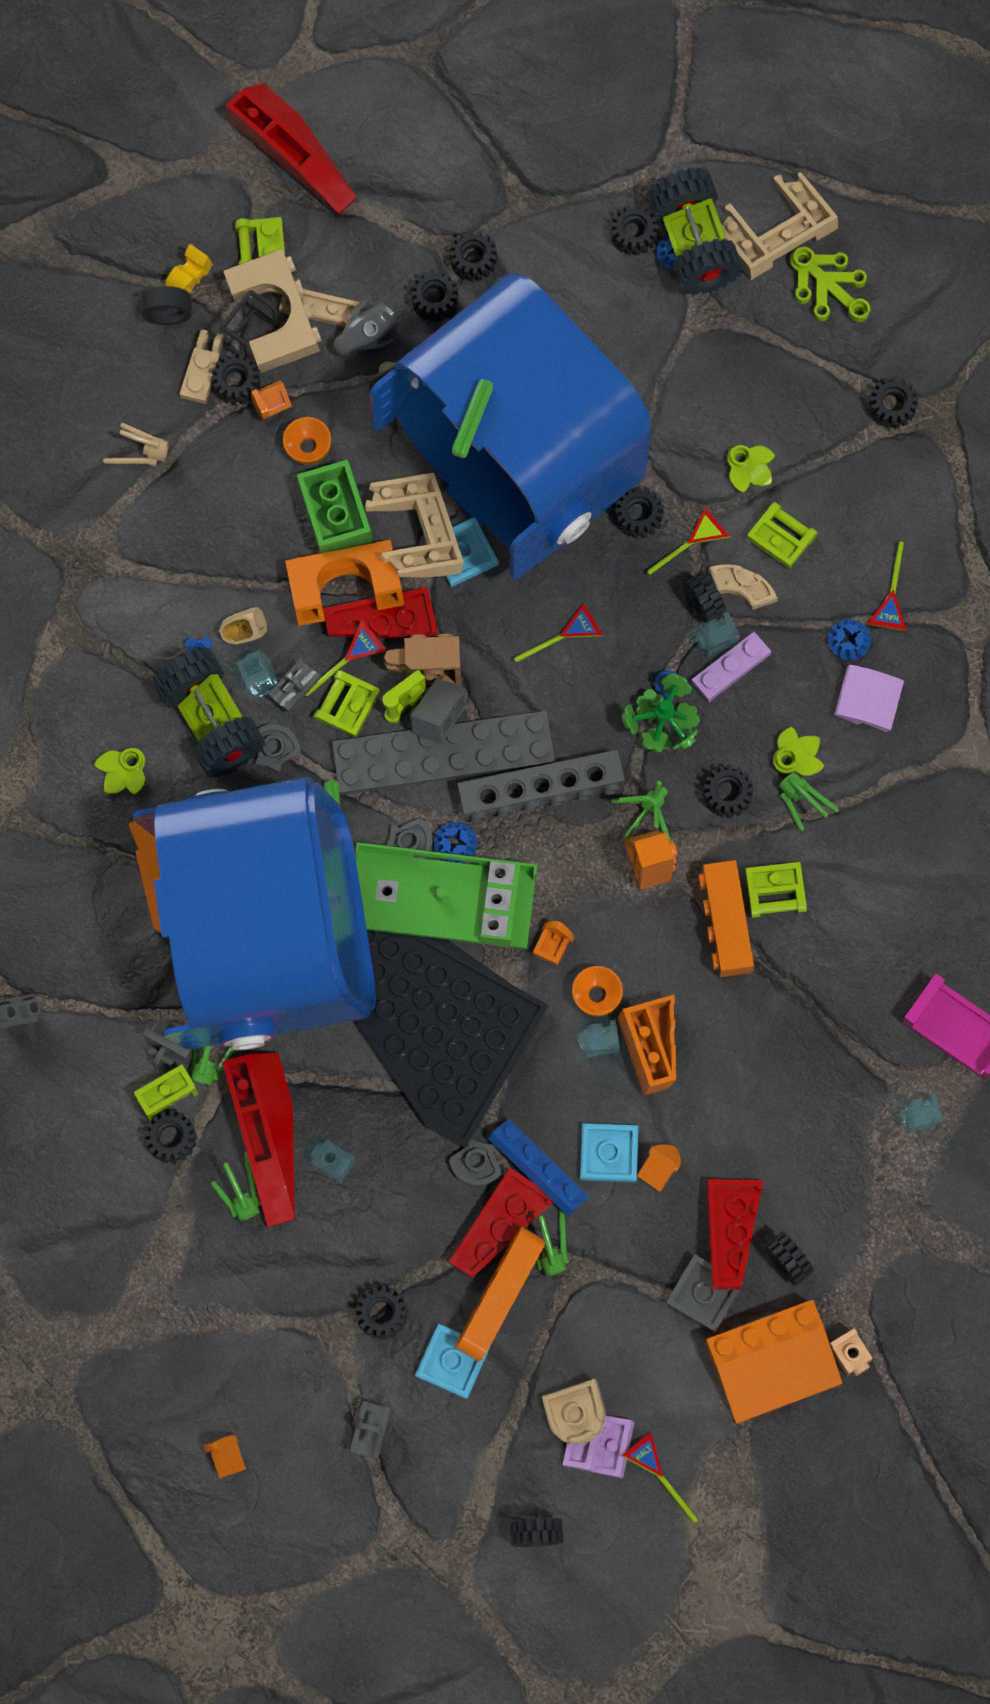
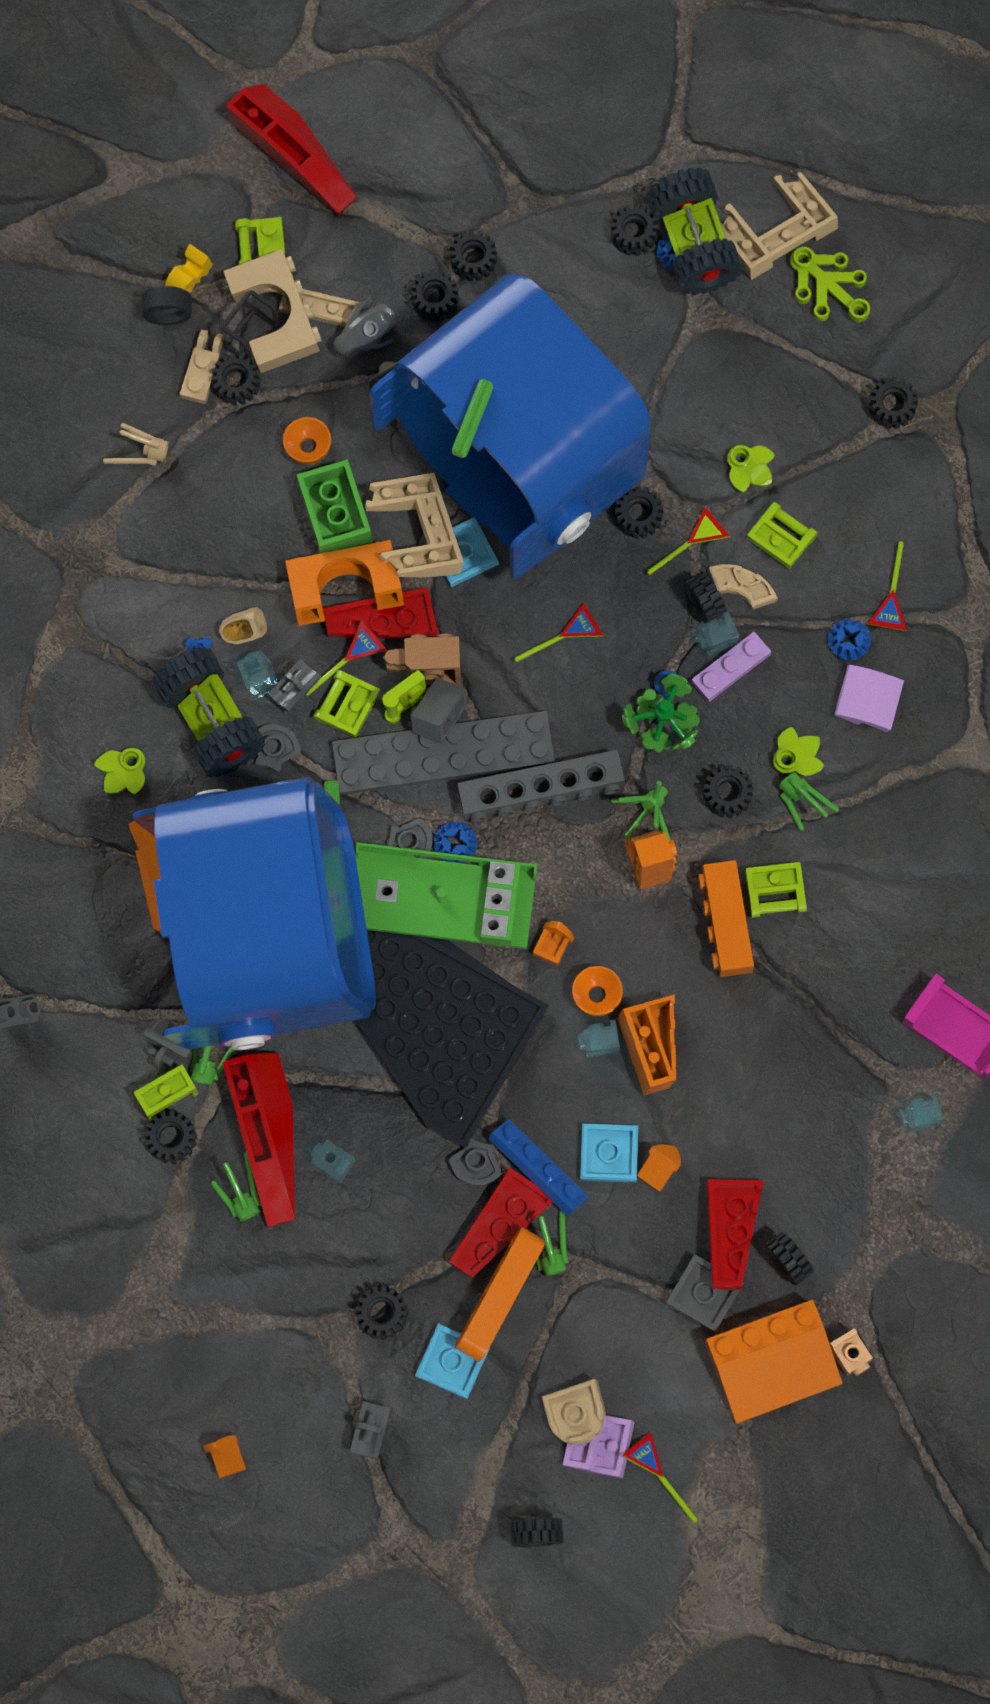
orange tile [251,380,292,420] -> none

